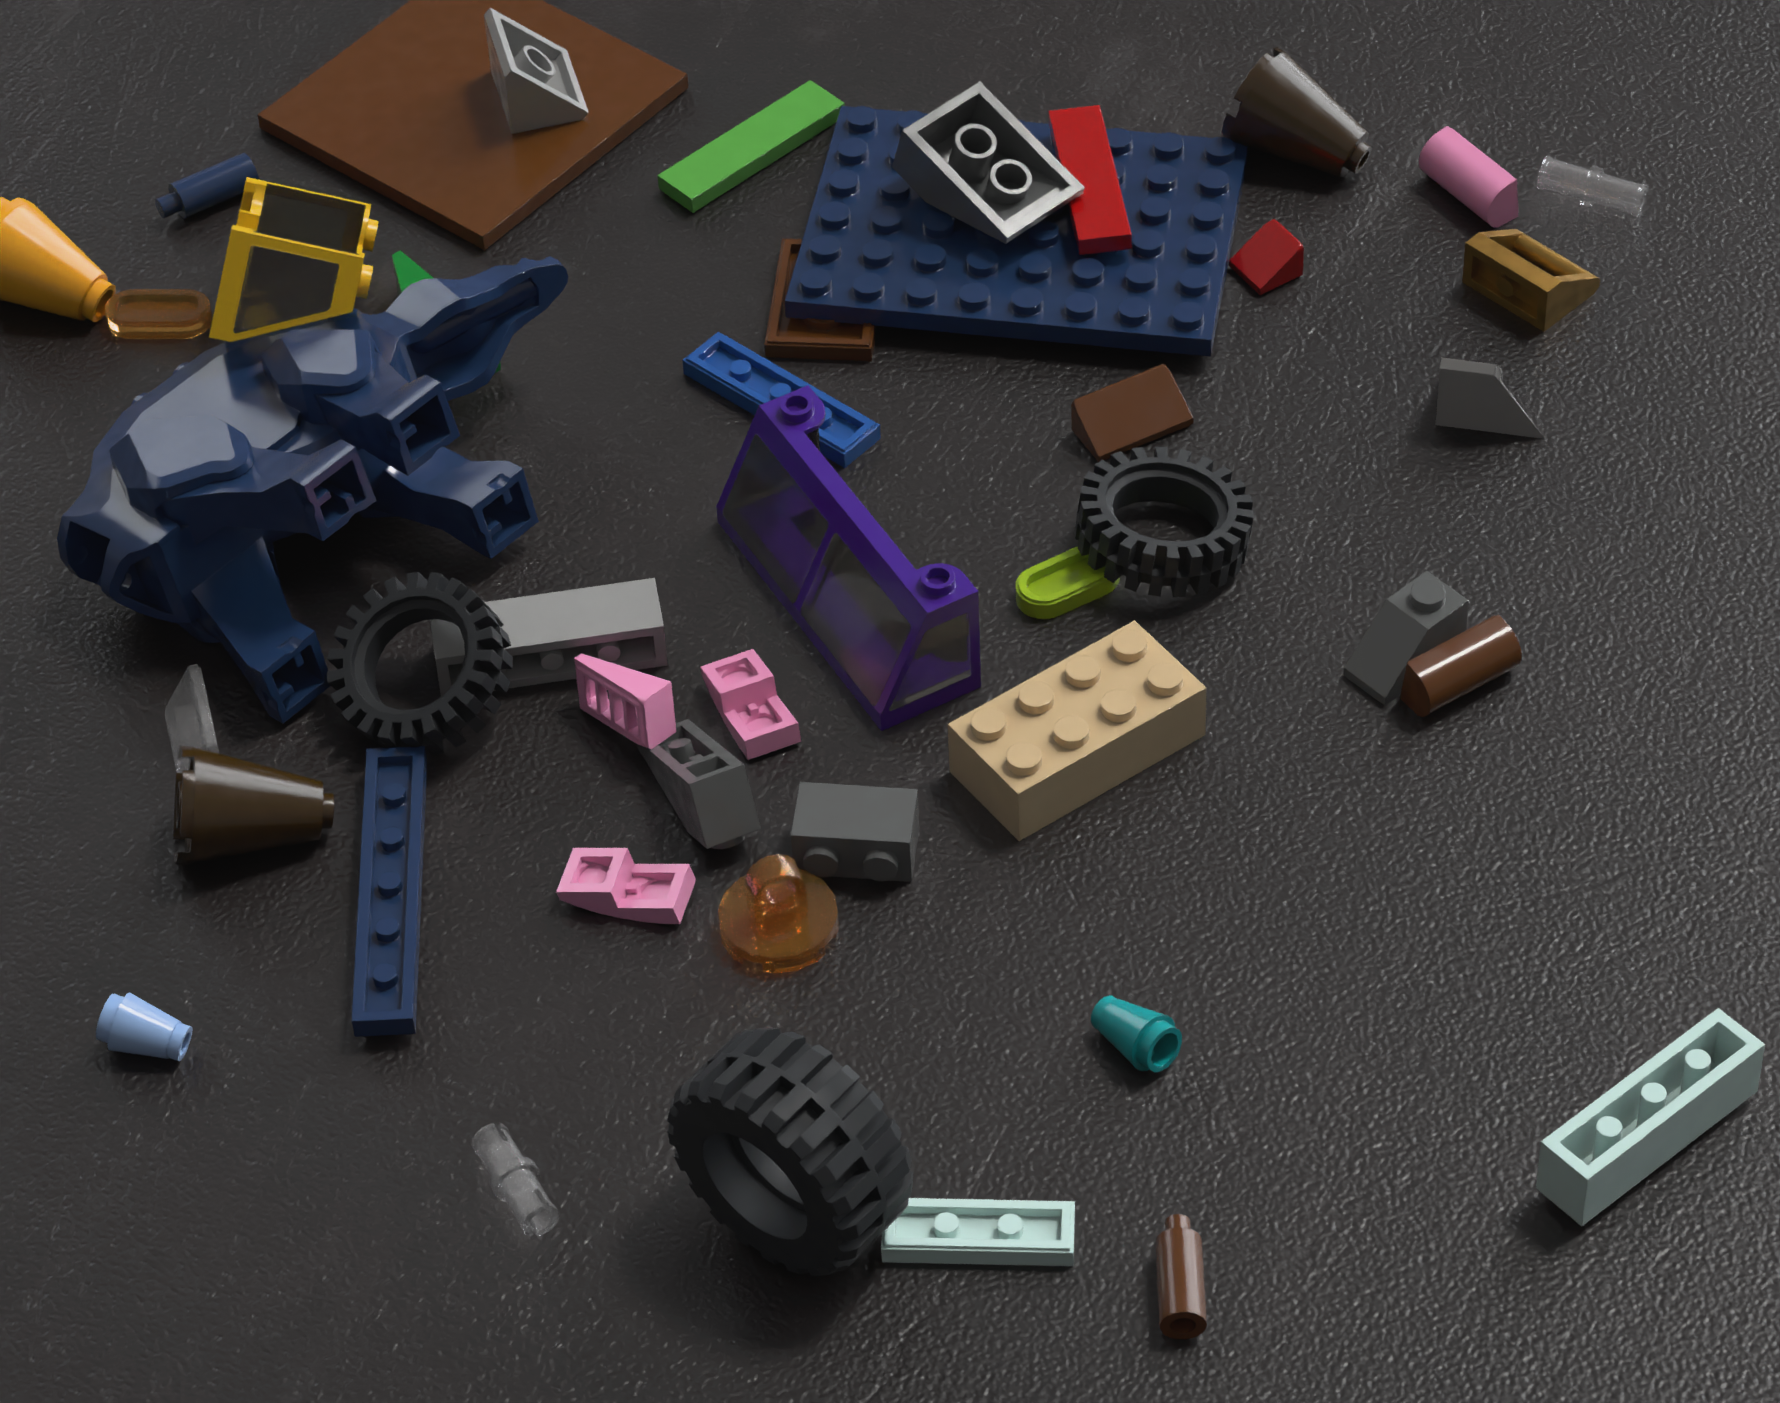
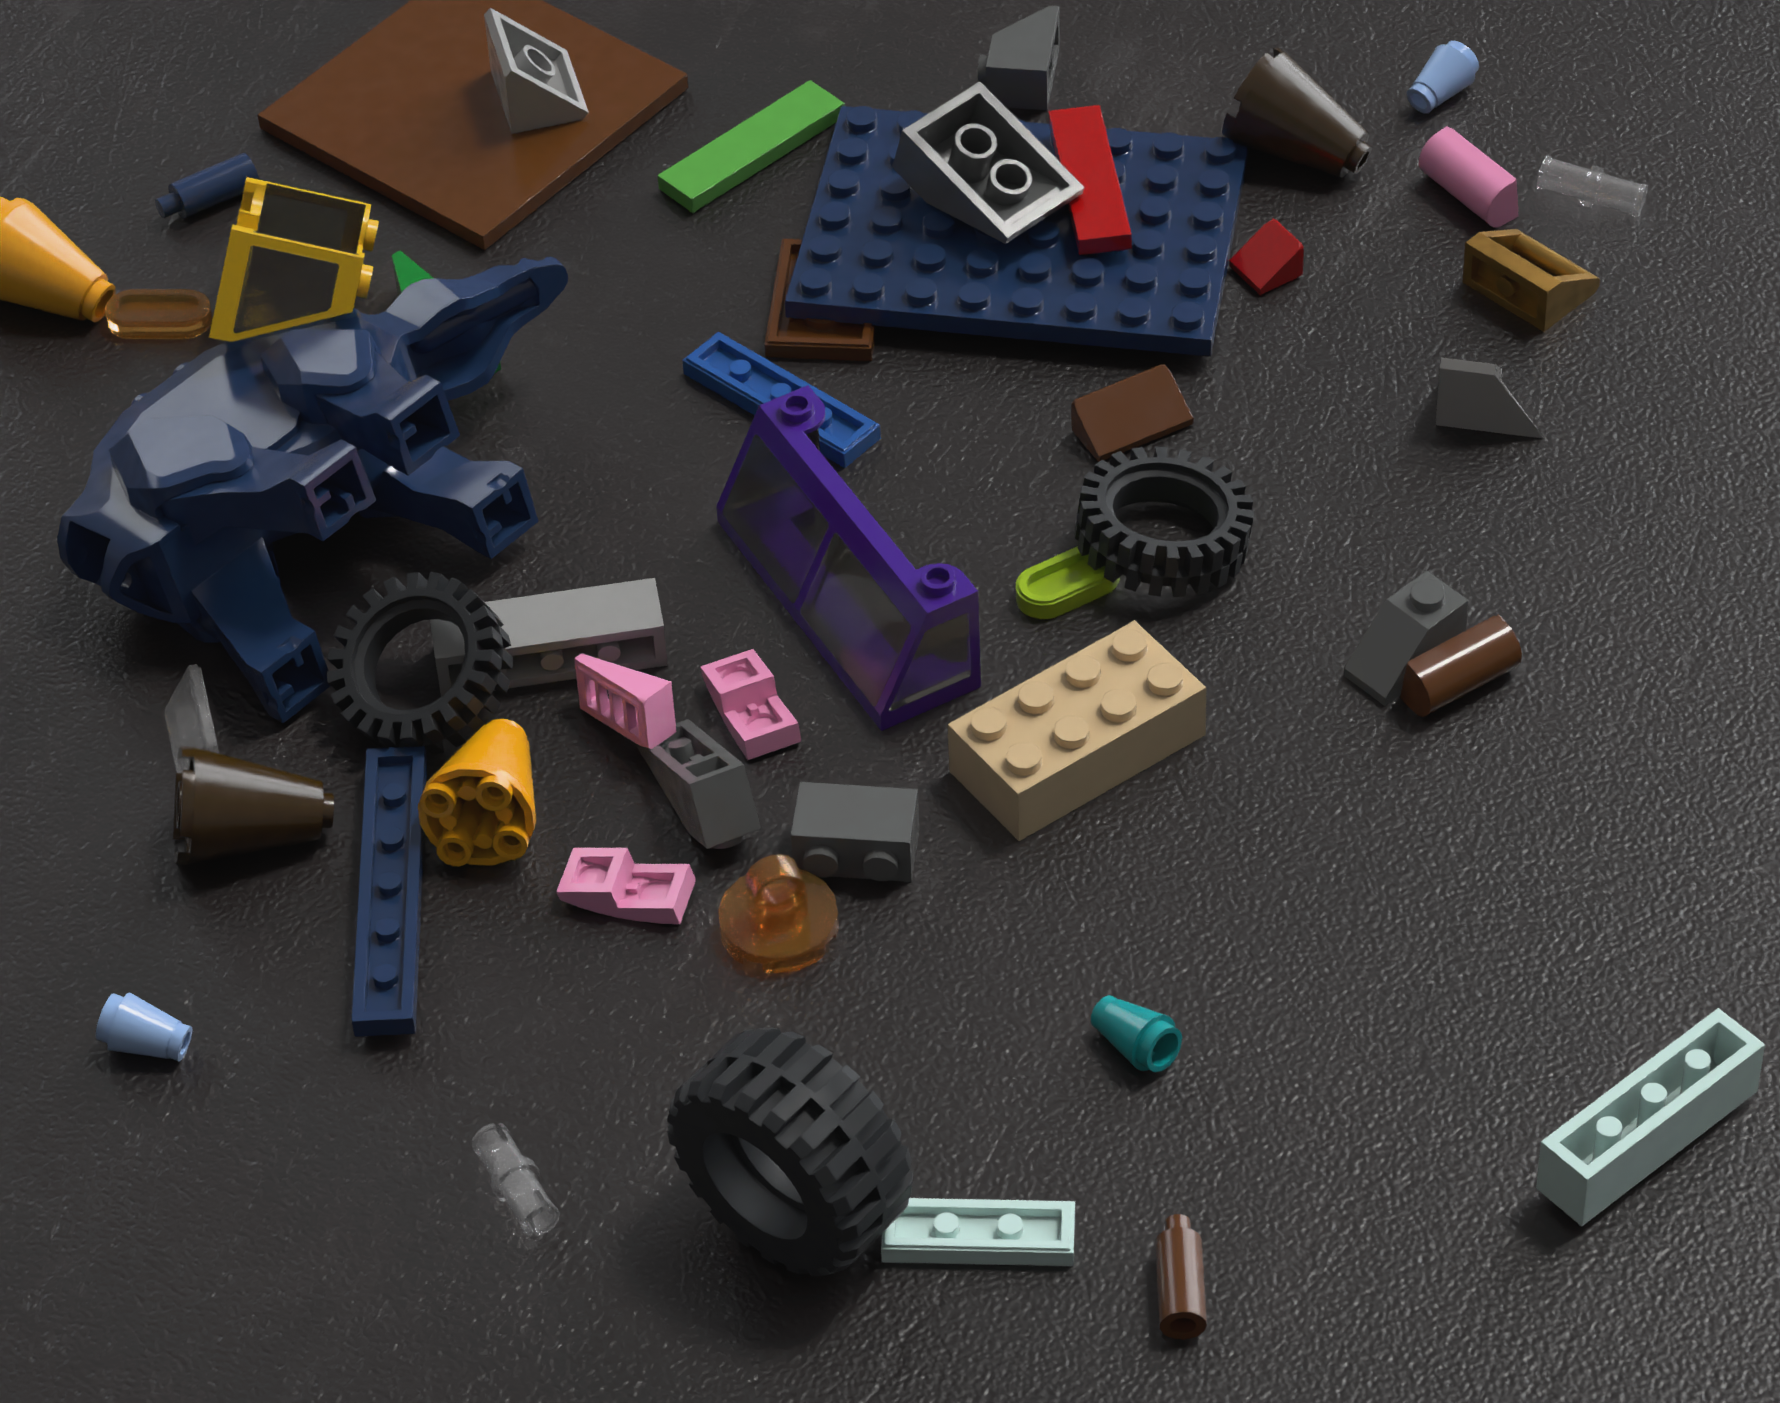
none -> light orange cone [418,719,536,867]
none -> dark grey slope [977,6,1060,111]
none -> light blue cone [1407,41,1479,114]

